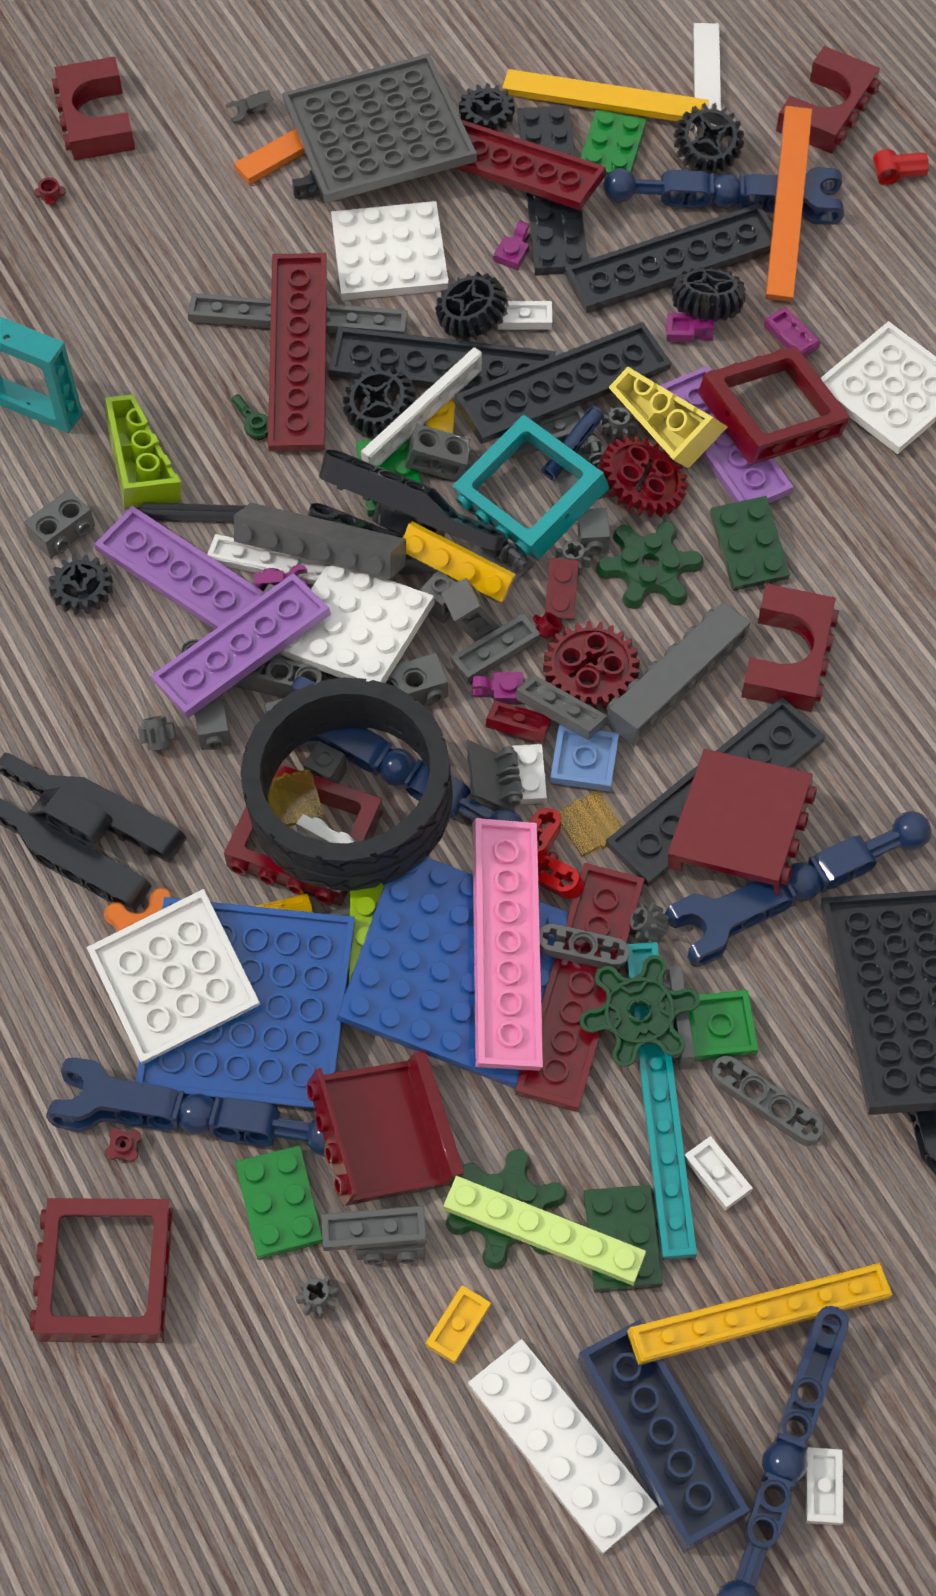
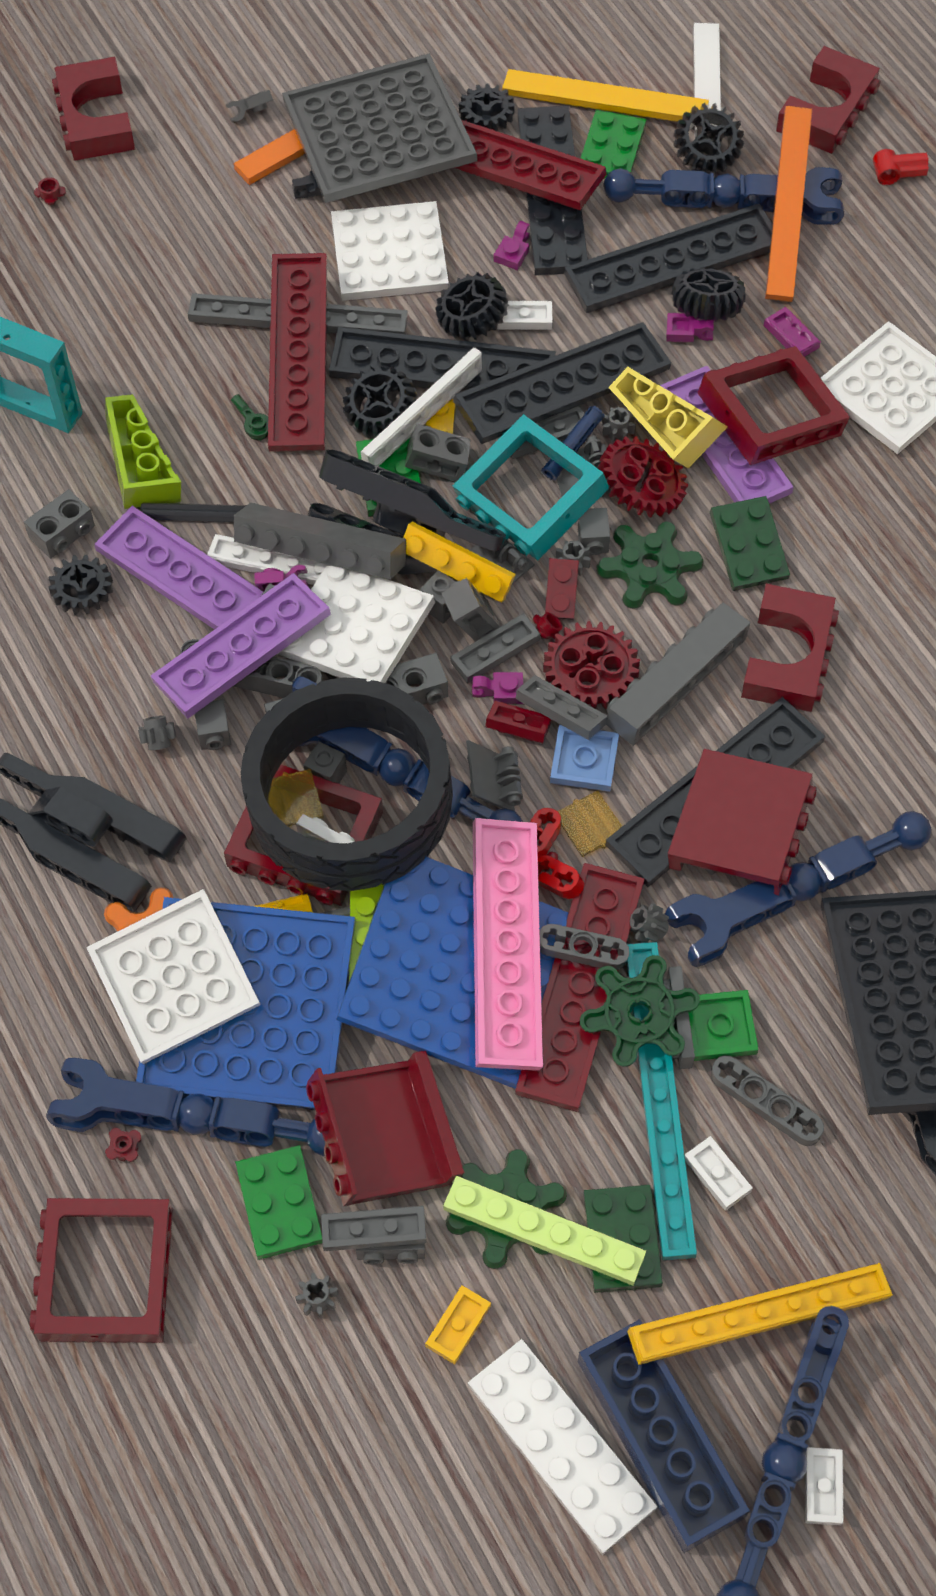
white plate [512,744,547,805] -> none

